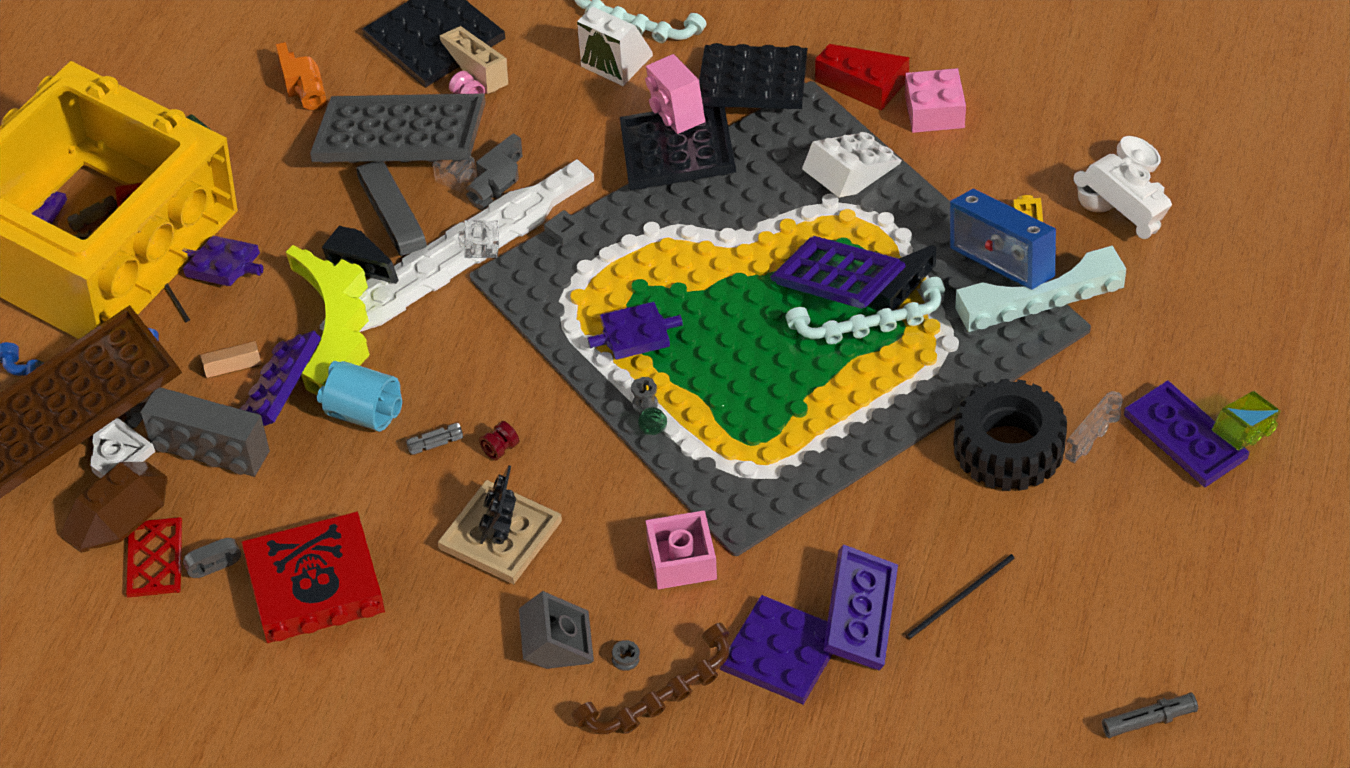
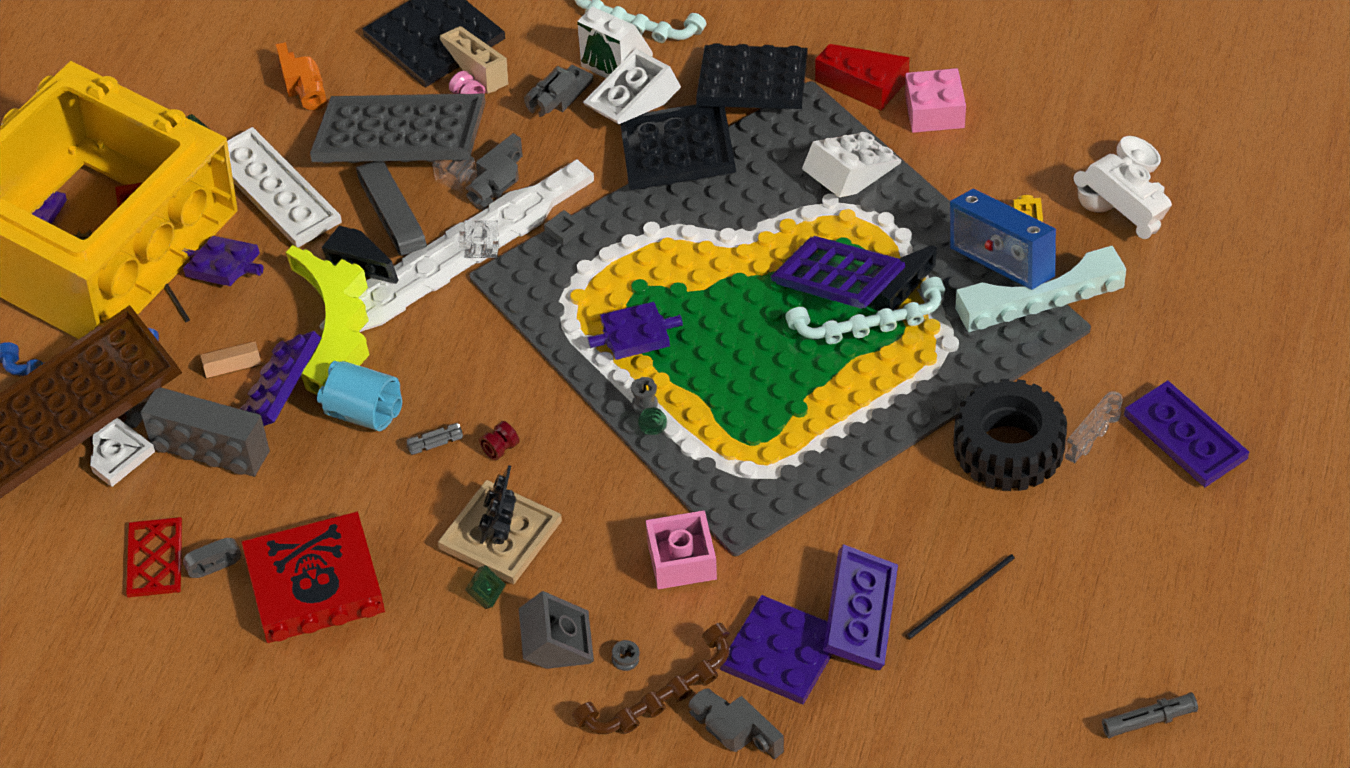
reddish brown wedge [60,462,168,553] -> none
dark grey axle [67,195,118,231] -> none
bright pink brick [645,54,705,134] -> none
clear neon green brick [1212,391,1281,450] -> none
none -> white plate [227,127,342,247]
none -> clear green plate [465,565,506,609]
none -> dark grey plate [524,65,593,117]
none -> white slope [583,49,681,124]
none -> dark grey plate [688,688,784,760]

